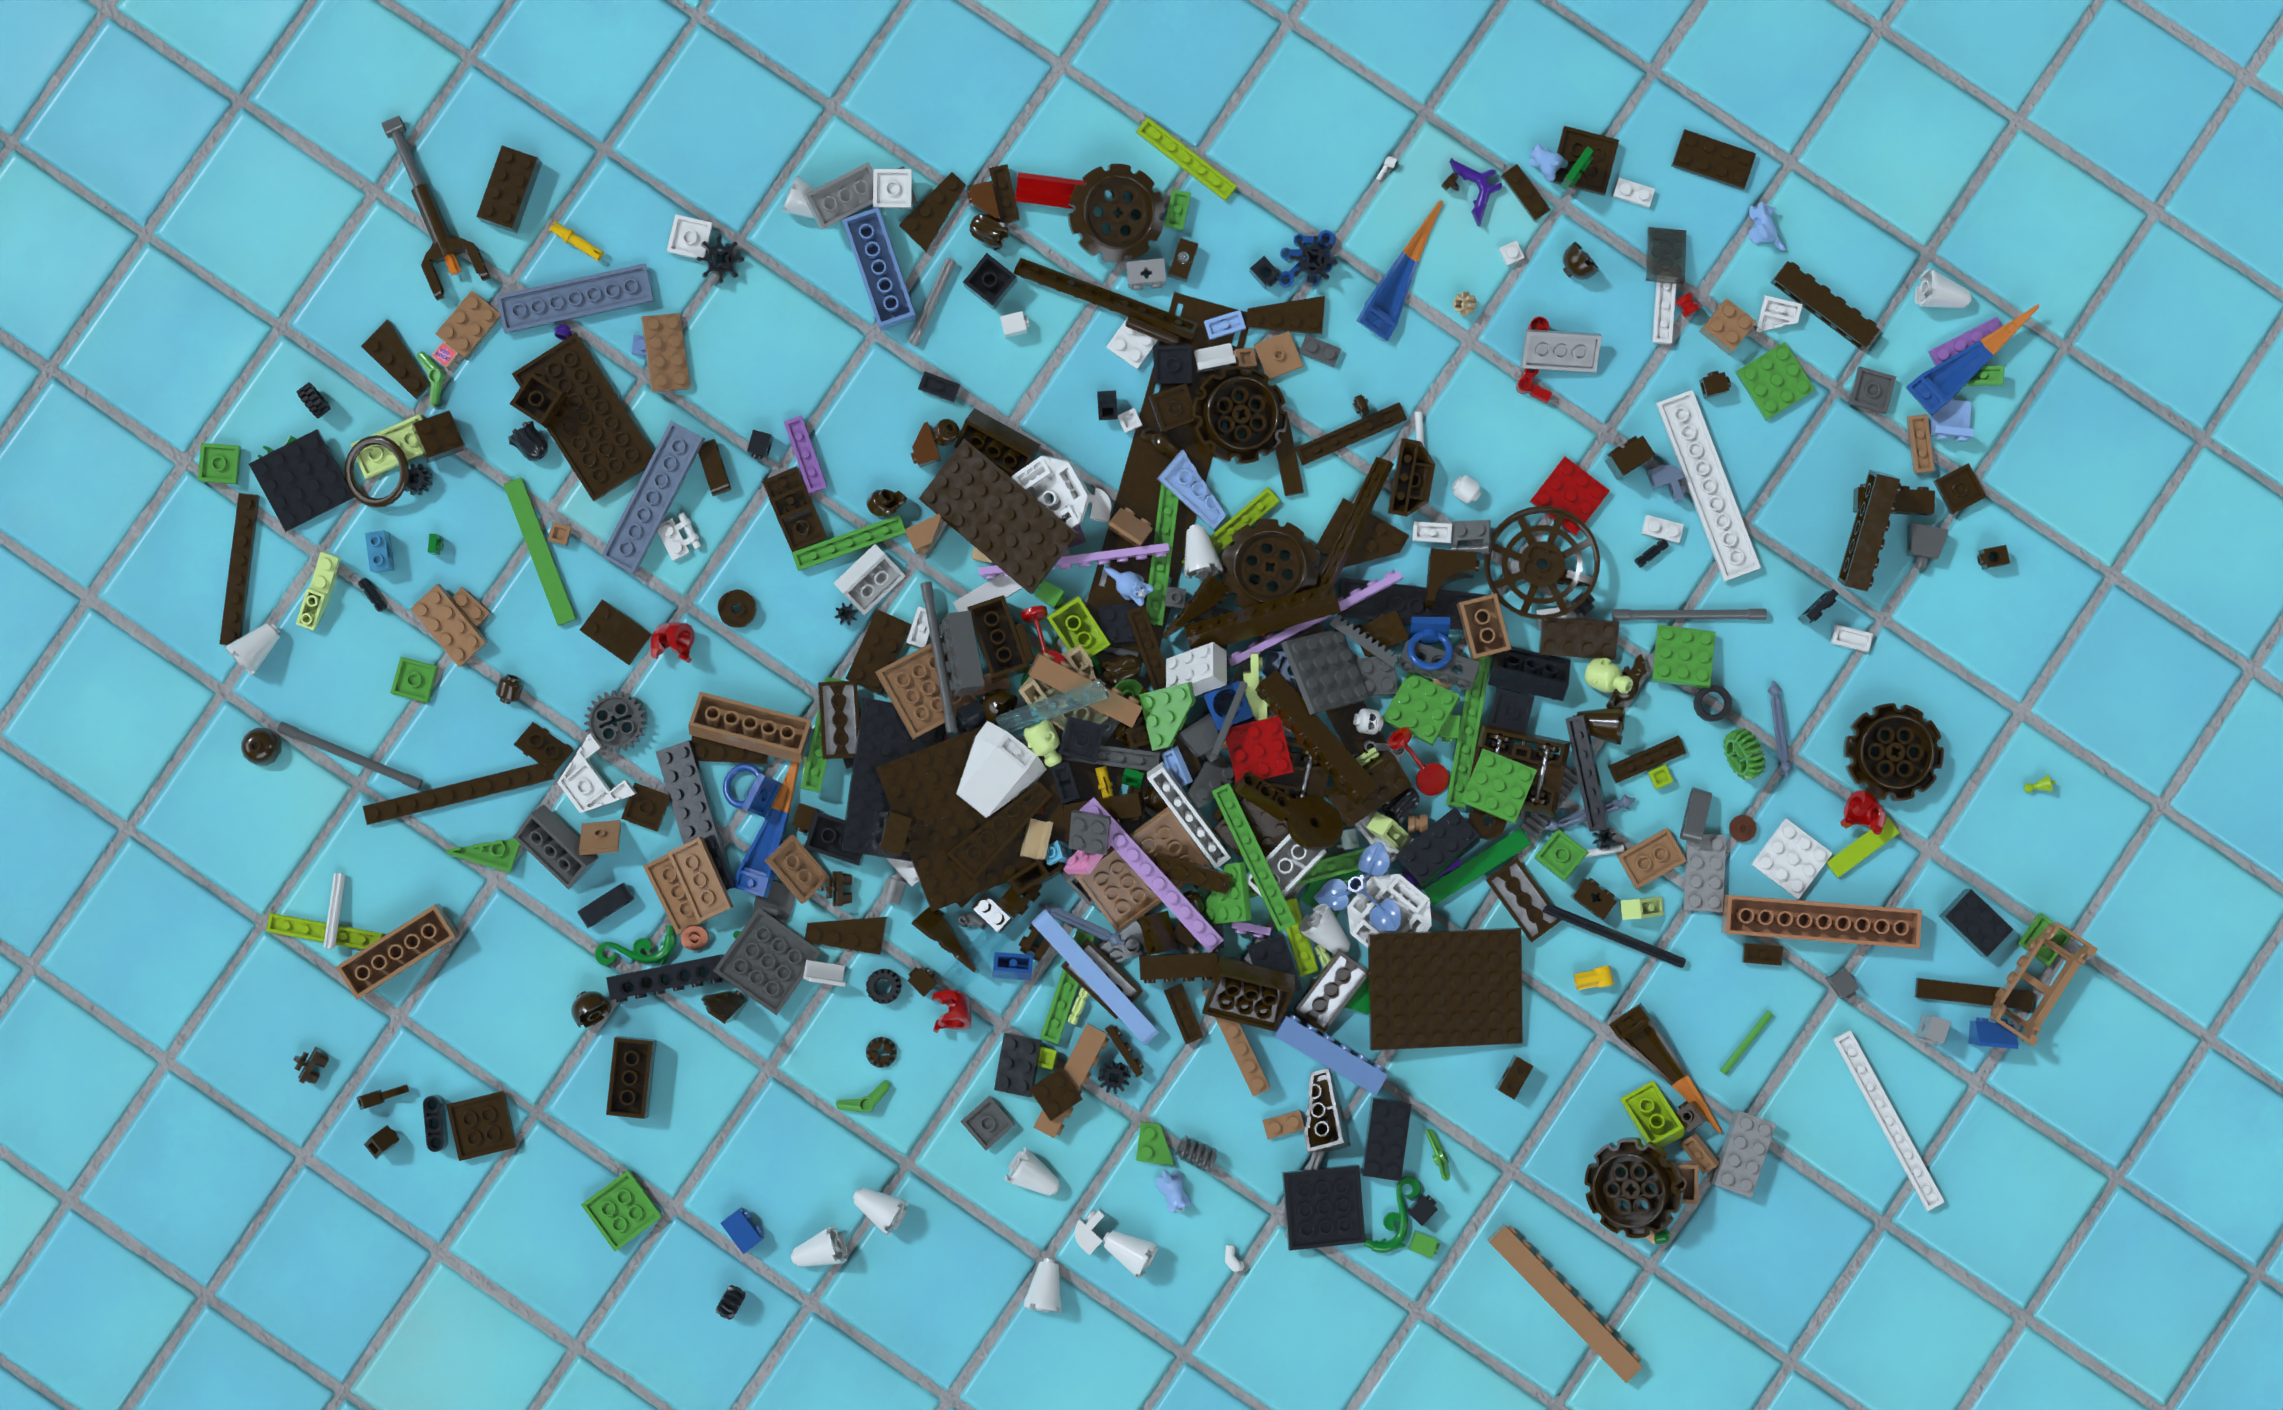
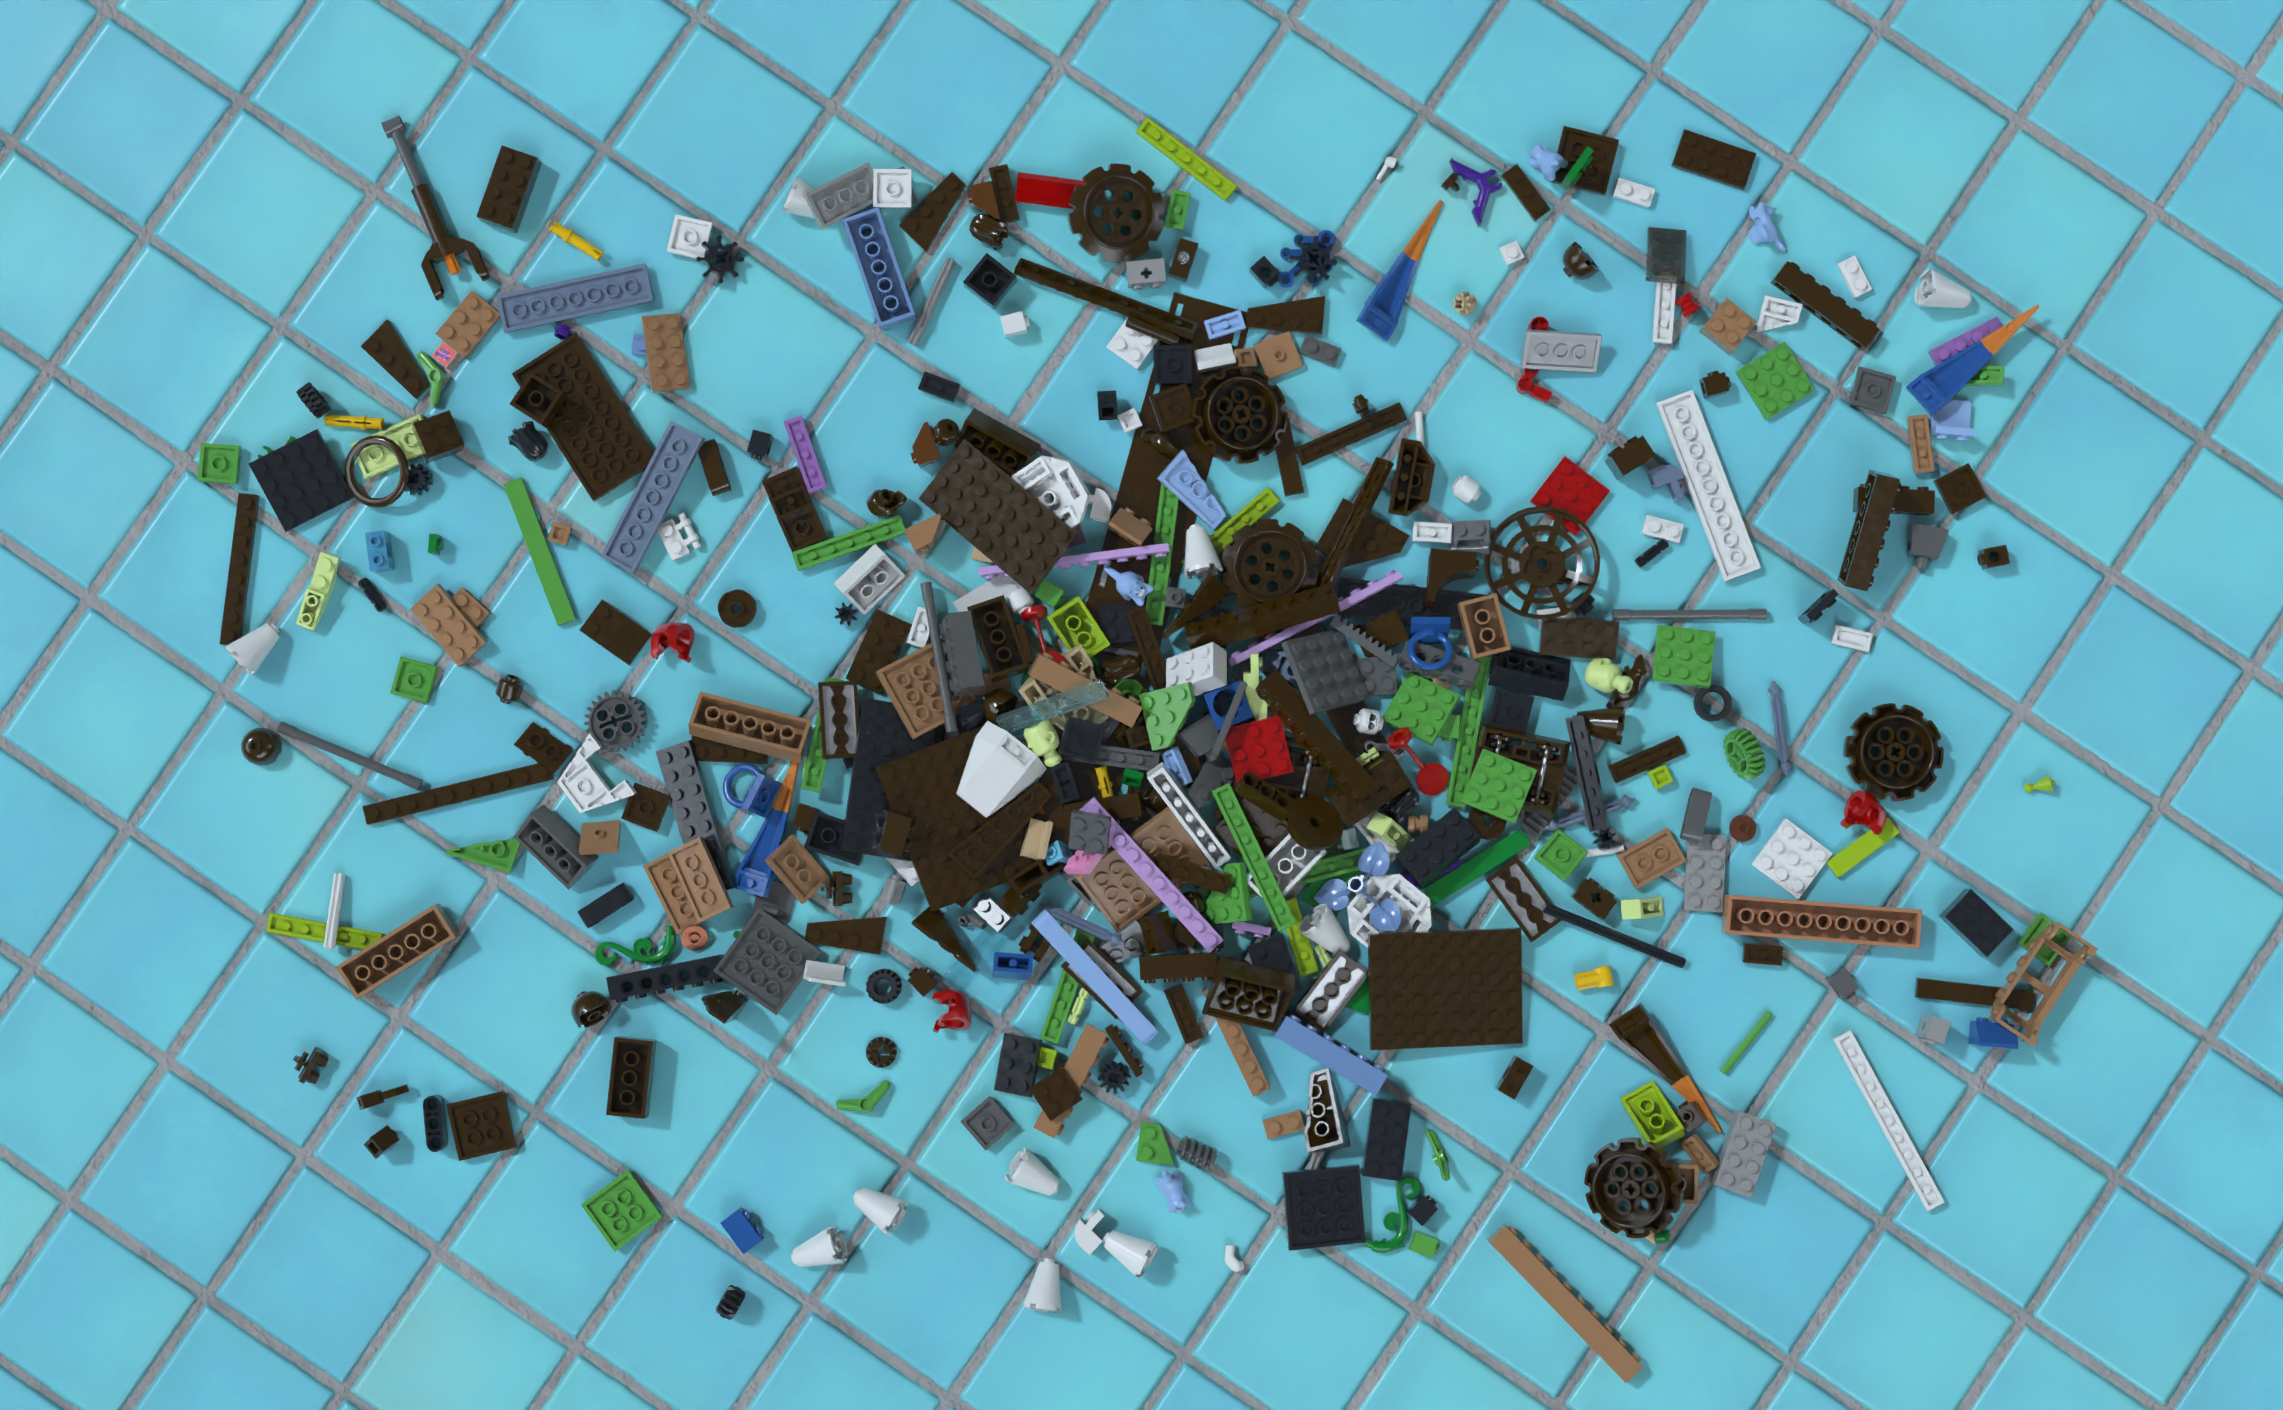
none -> yellow pin [324,414,385,430]
none -> white head [1006,586,1034,616]
none -> white plate [1836,256,1872,299]

